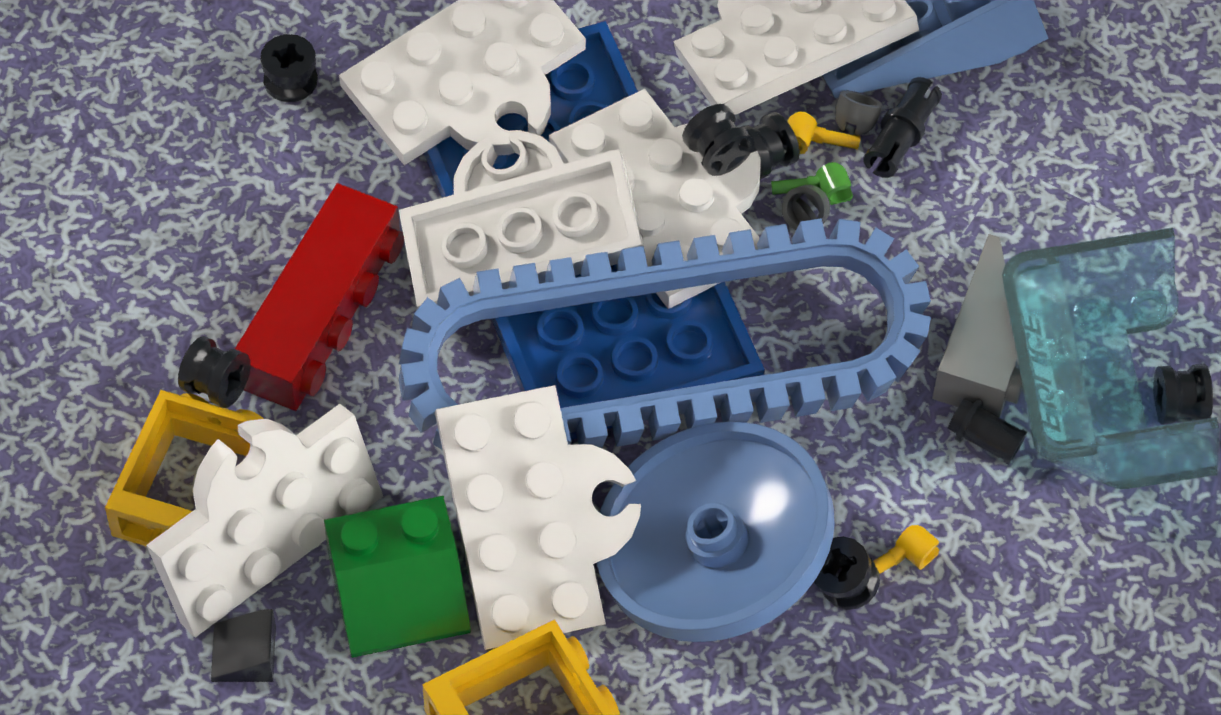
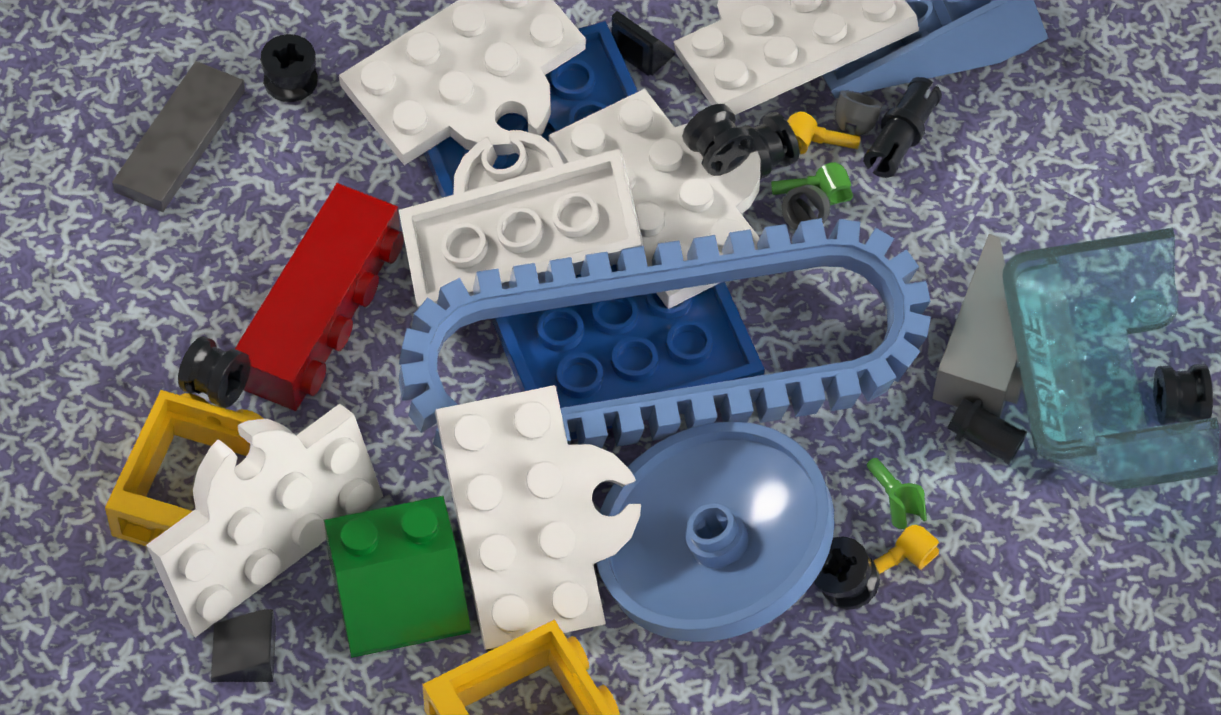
none -> flat silver tile [112,61,245,212]
none -> black slope [611,11,676,76]
none -> bright green hand [867,458,927,529]

